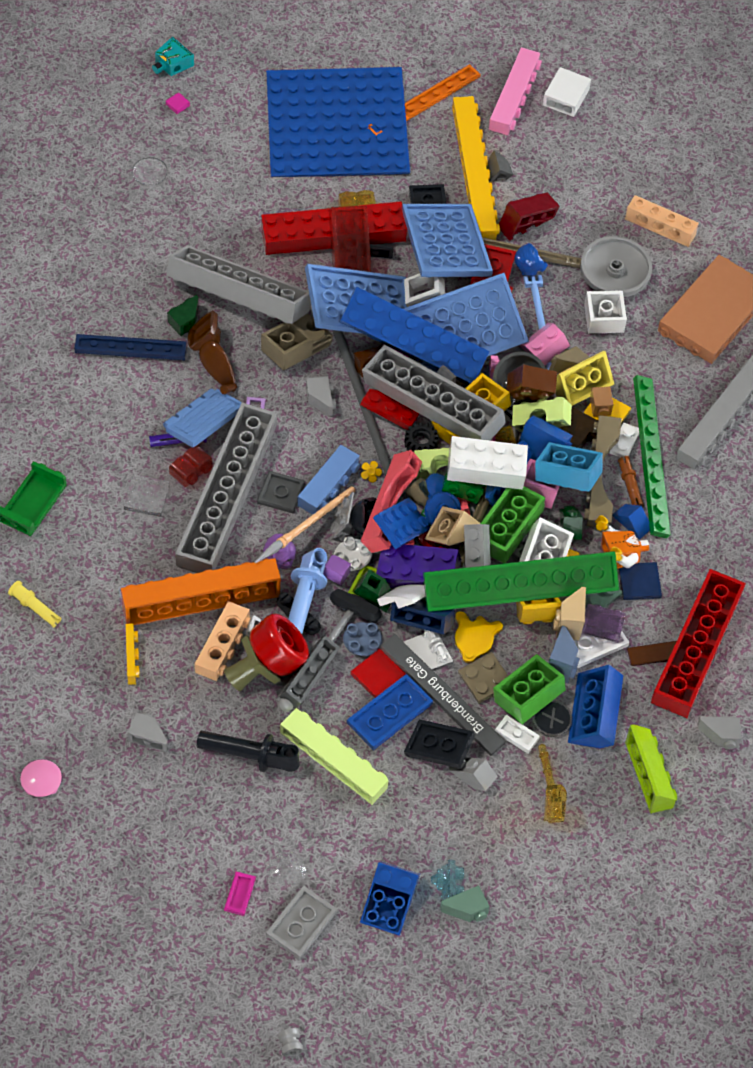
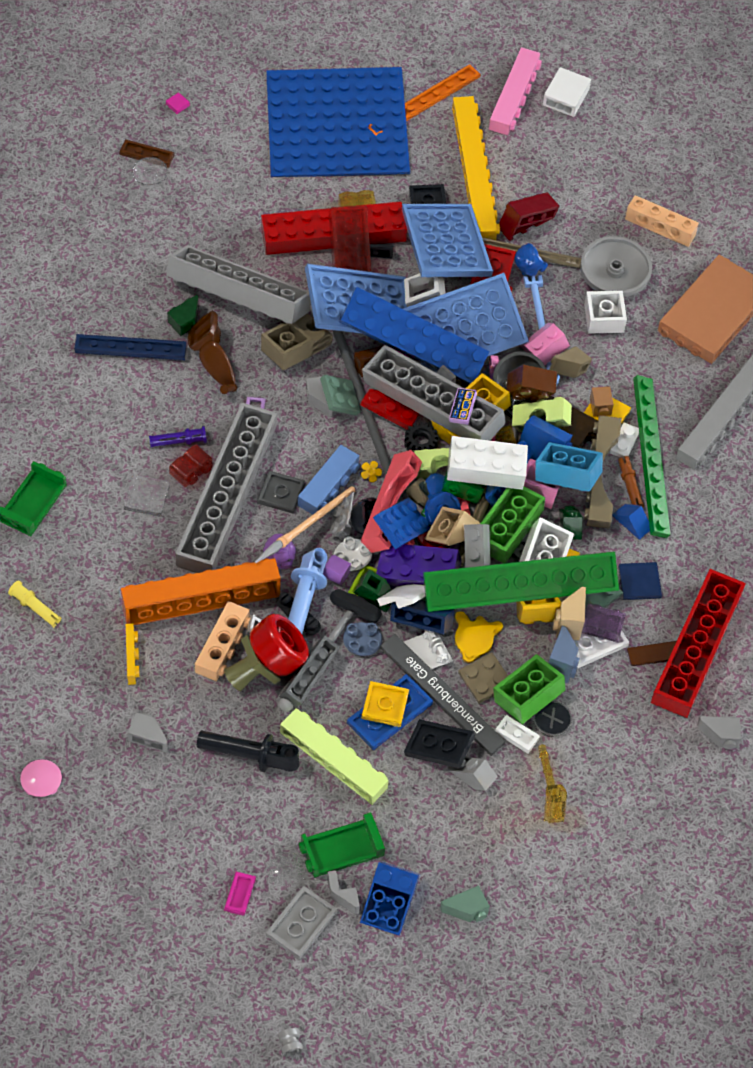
teal torso [152,37,194,76] -> none
medium blue hinge [163,389,242,448] -> none
red tile [350,648,406,698] -> none
clear light blue hips [431,859,464,901] -> none
dark grey brick [487,150,513,182] -> none
light yellow slope [555,351,614,406] -> none
blue slope [568,665,624,749] -> none
torso [595,515,649,569] -> none
lime slope [625,724,677,813] -> none
none -> reddish brown tile [119,139,175,168]
none -> green panel [298,812,385,878]
none -> sand green plate [320,375,361,415]
none -> light grey slope [327,871,360,915]
none -> yellow tile [361,681,409,727]
none -> tile [449,388,477,425]

